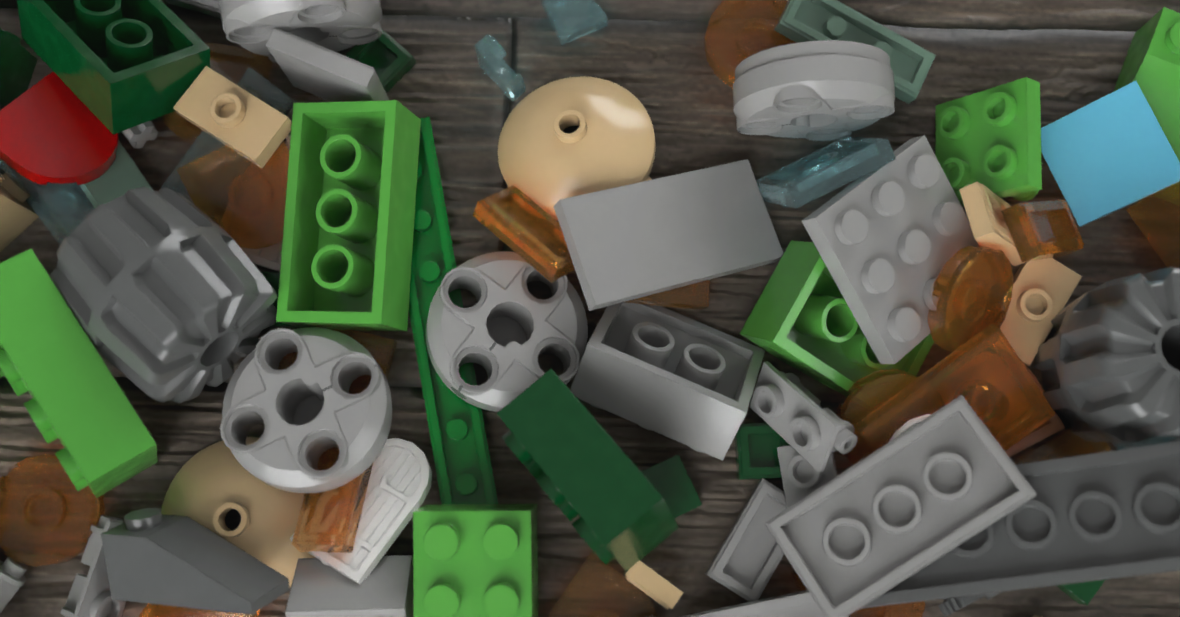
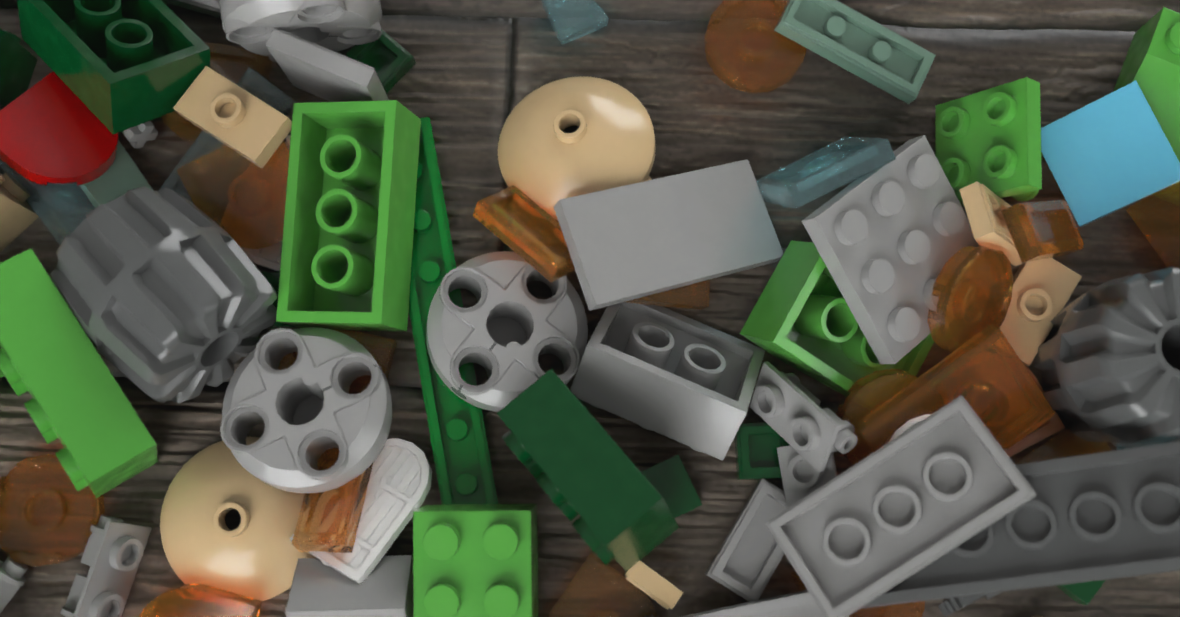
dark grey slope [101,508,290,615] -> none
clear light blue tile [474,34,526,102] -> none
light grey piece [733,40,895,141] -> none

